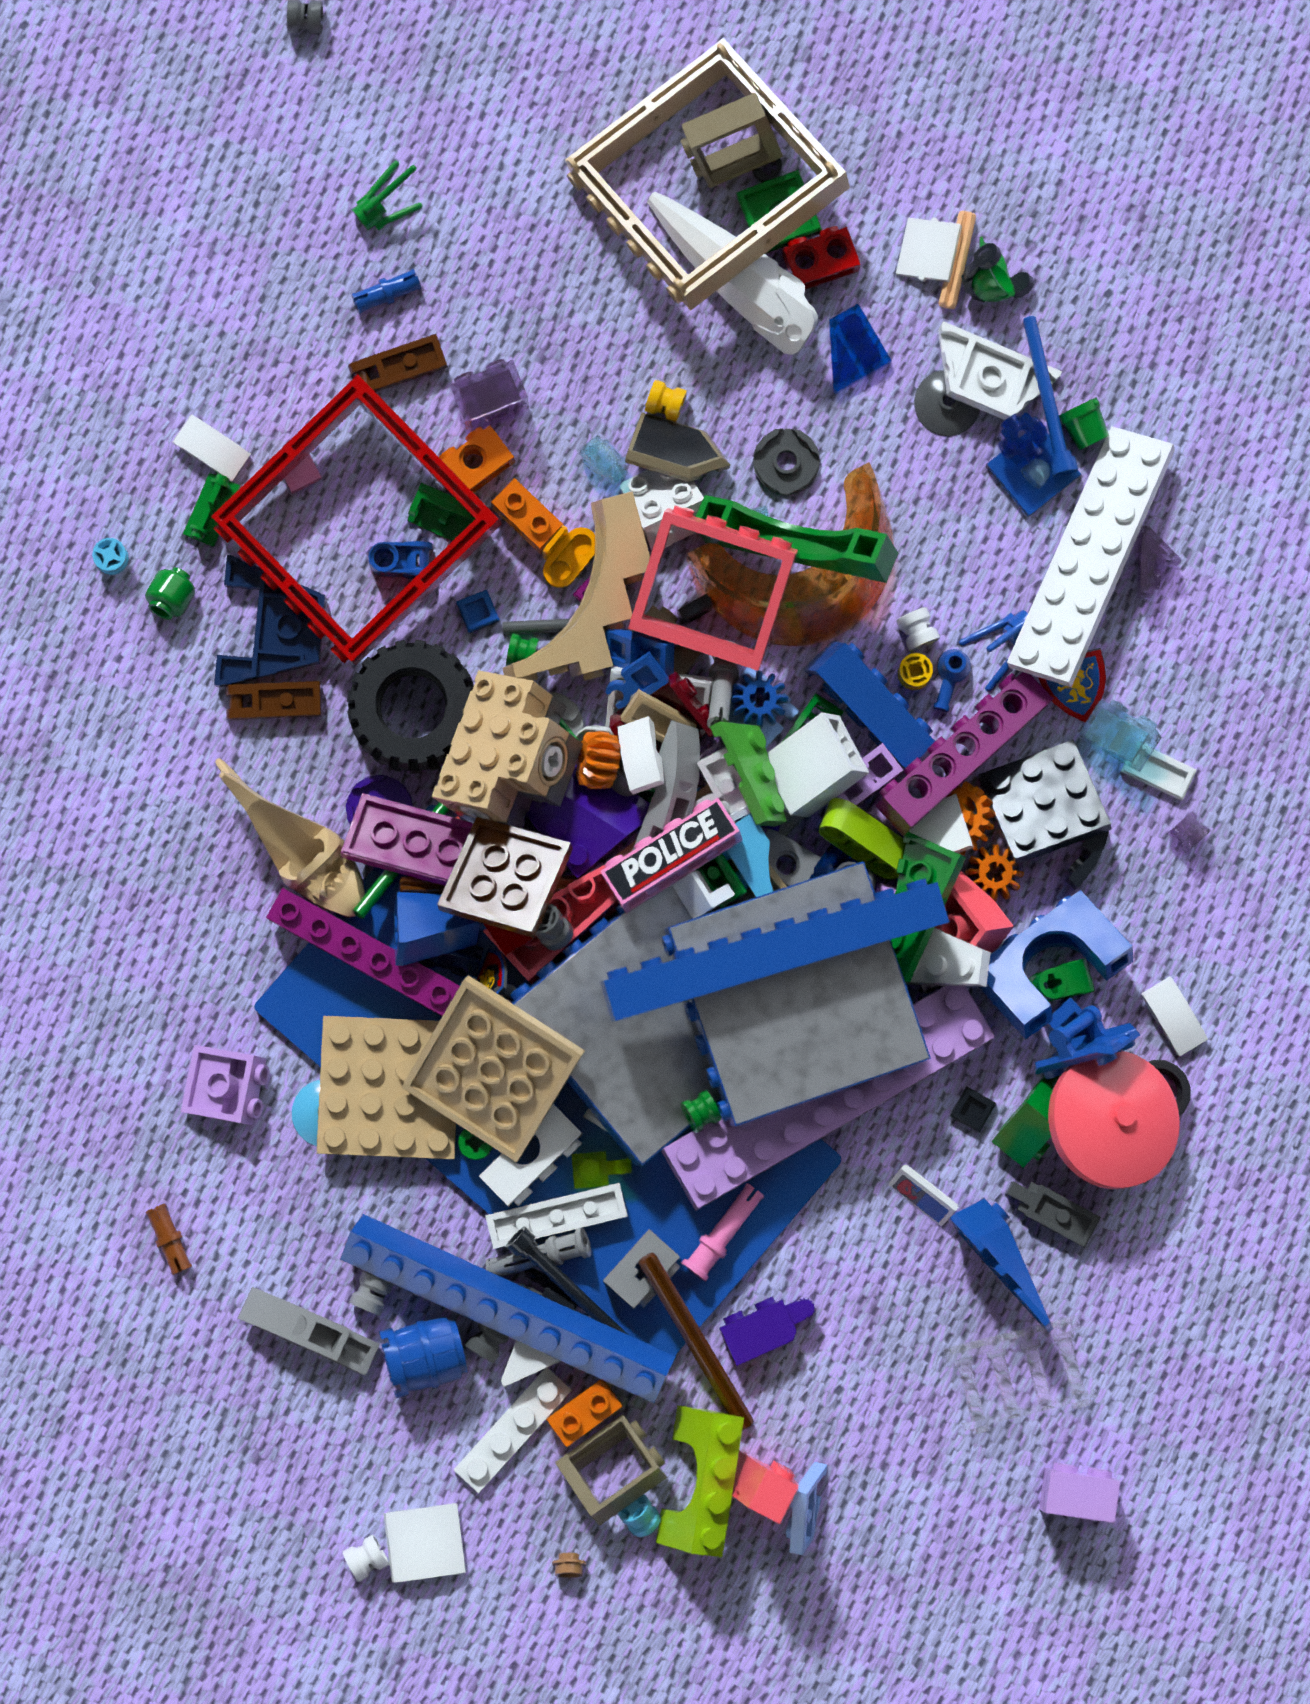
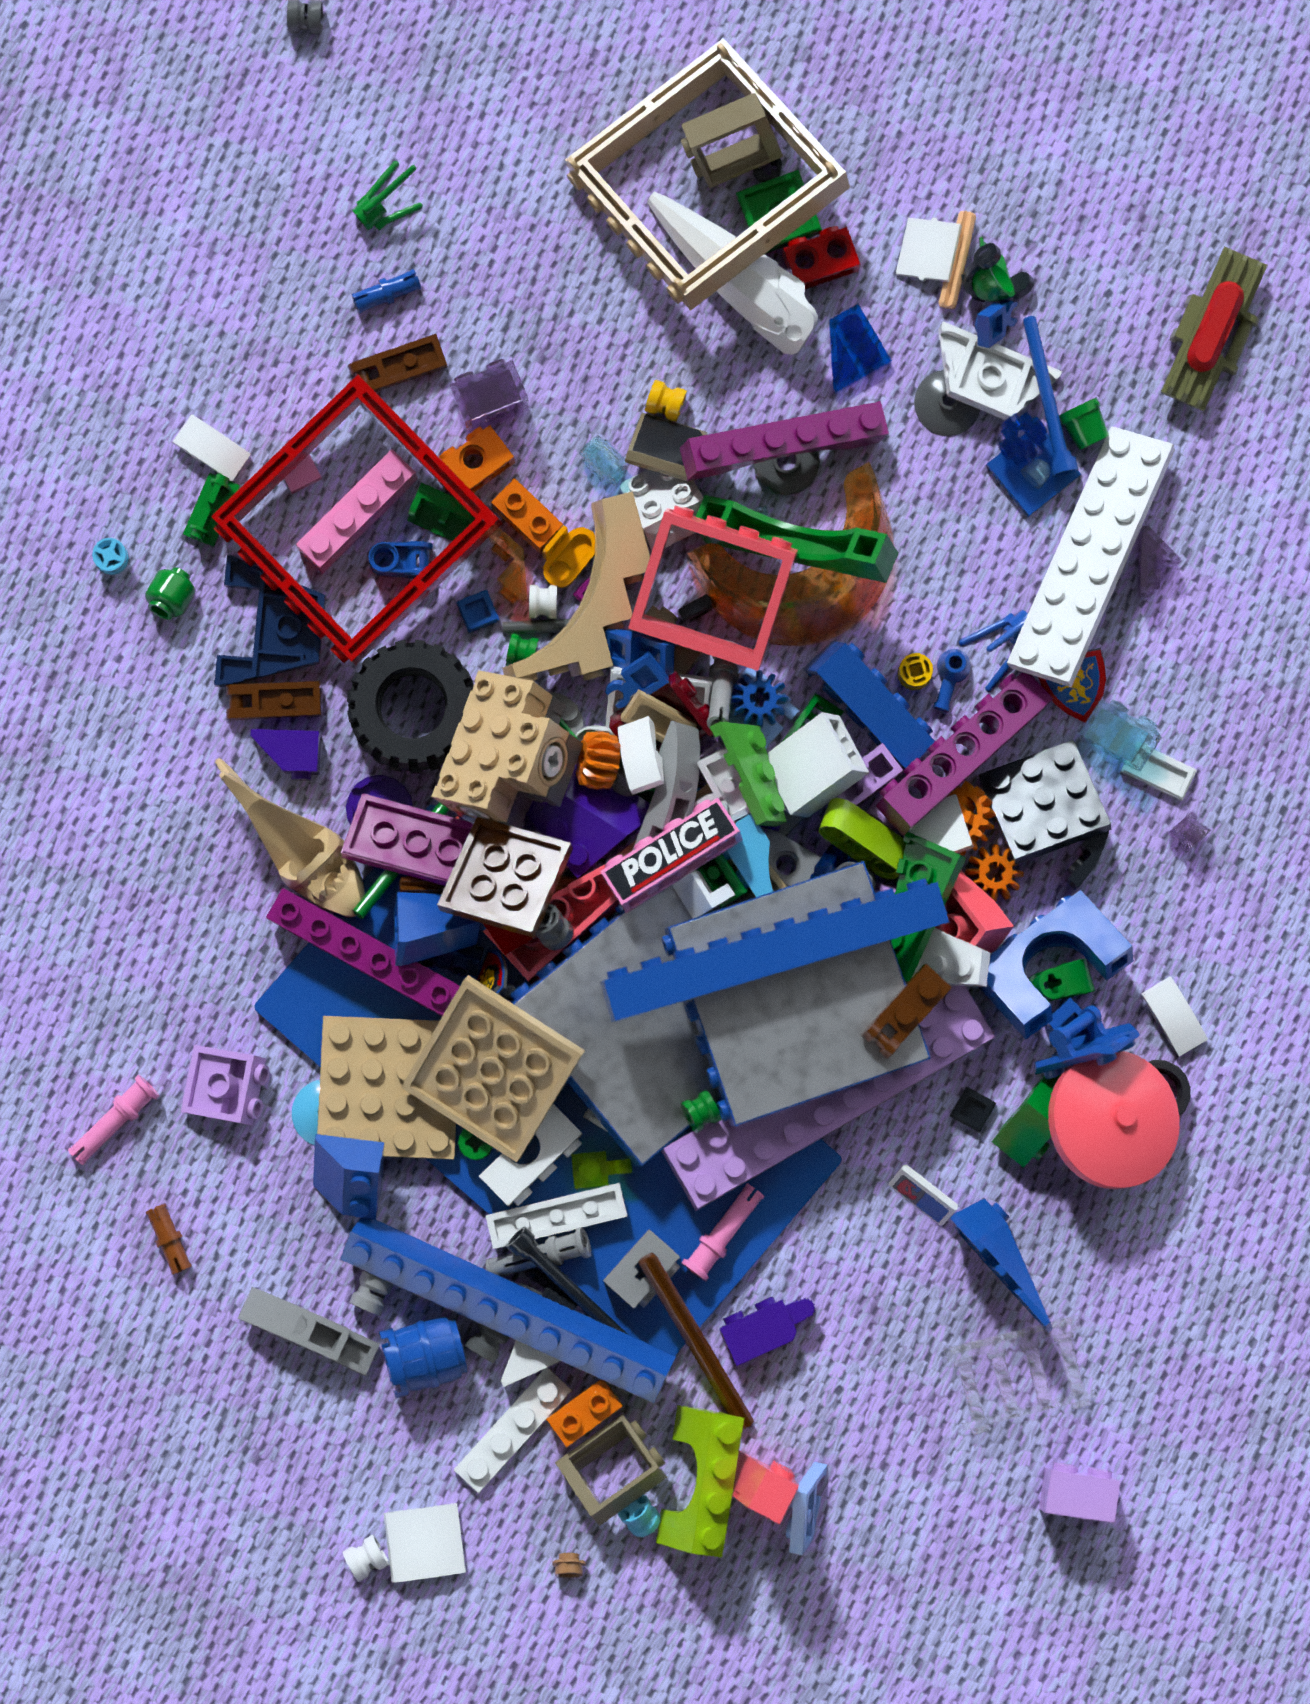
white wheel [896,607,940,652] -> none
dark grey hinge [1005,1181,1101,1248] -> none
none -> bright pink pin [68,1074,160,1165]
none -> dark purple slope [250,729,321,781]
none -> bright pink brick [296,449,418,574]
none -> blue slope [313,1134,384,1219]
none -> clear orange slope [489,528,528,606]
none -> white wheel [529,585,557,619]
none -> magenta arch [680,401,889,481]
none -> reddish brown plate [861,964,952,1059]
none -> blue plate [975,300,1017,348]
none -> olive piece [1160,246,1268,412]

